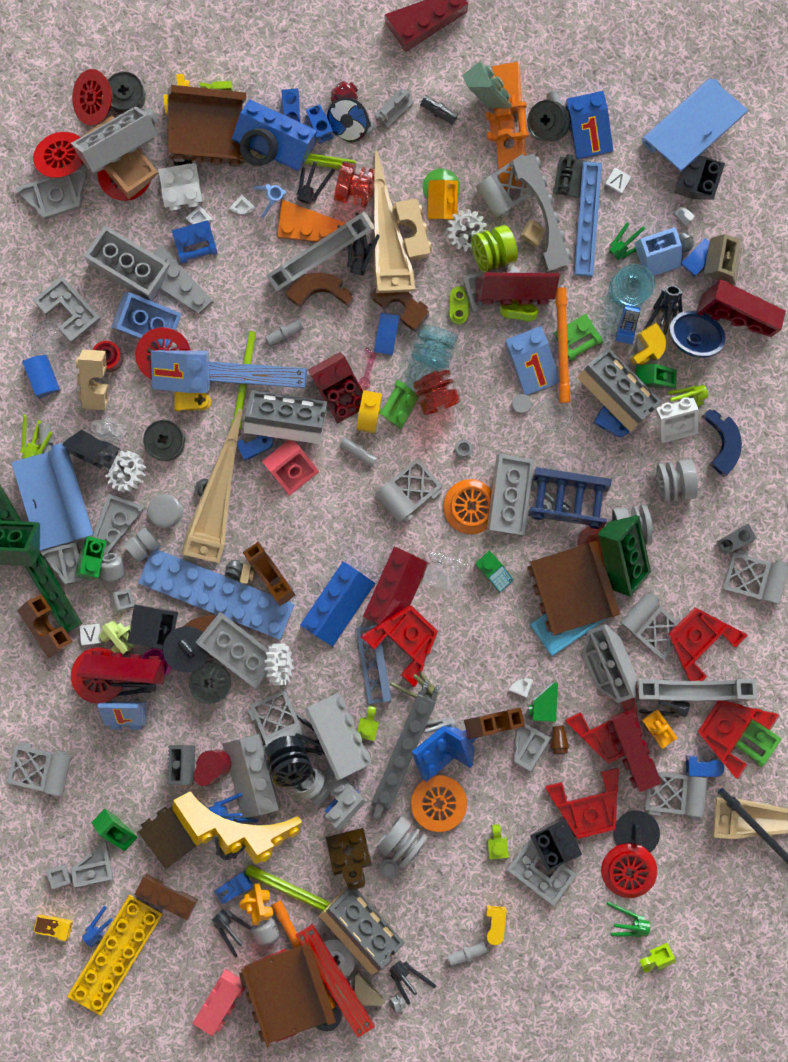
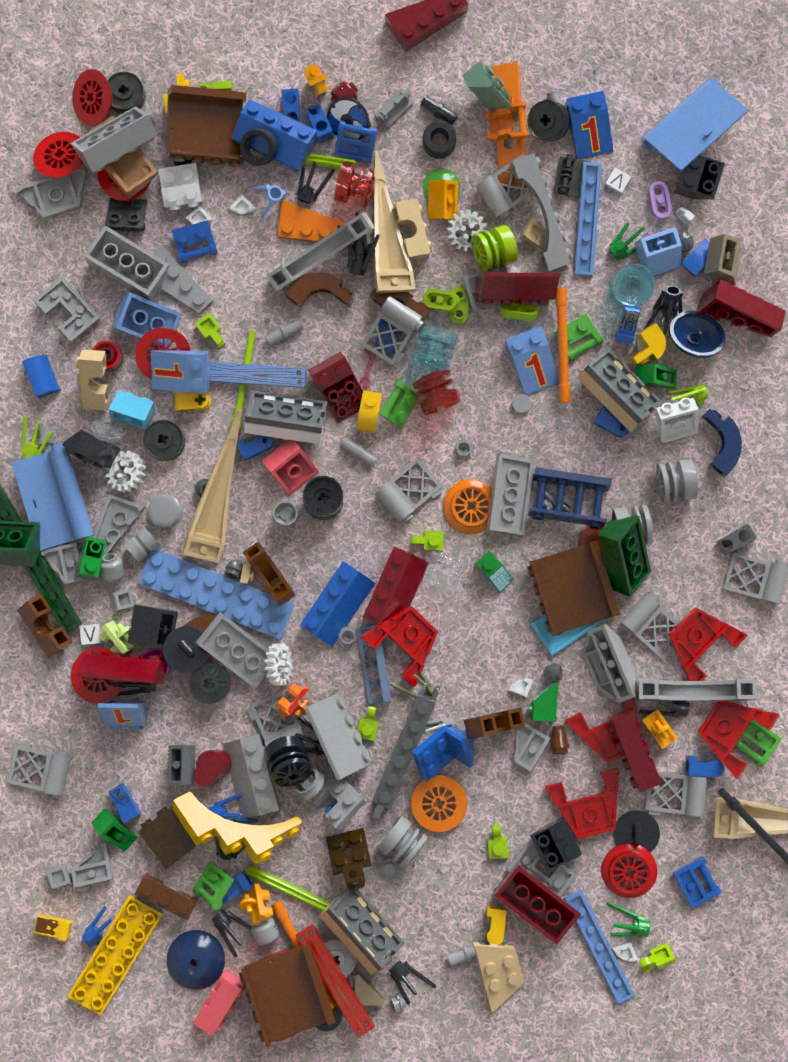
none -> pearl dark grey hinge [105,198,147,233]
none -> medium azure brick [109,390,155,430]
none -> blue leg [109,783,142,823]
none -> dark blue dish [167,930,225,990]
none -> bright green plate [193,862,234,910]
none -> lime plate [195,313,225,348]
none -> light grey wheel [273,501,299,527]
none -> orange hips [275,683,309,720]
none -> black wheel [303,476,343,520]
none -> light orange hips [304,64,328,96]
none -> blue plate [334,121,378,163]
none -> light grey plate [338,626,357,645]
none -> light grey piece [361,296,424,365]
none -> lime plate [410,531,444,551]
none -> black tyre [422,121,457,159]
none -> lime plate [423,289,460,312]
none -> tan wing [473,942,524,1012]
none -> dark red slope [494,865,581,945]
none -> dark grey plate [543,663,562,682]
none -> medium blue tile [564,889,635,1005]
none -> white tile [612,941,638,962]
none -> lavender plate [648,181,672,220]
none -> blue plate [672,856,722,908]

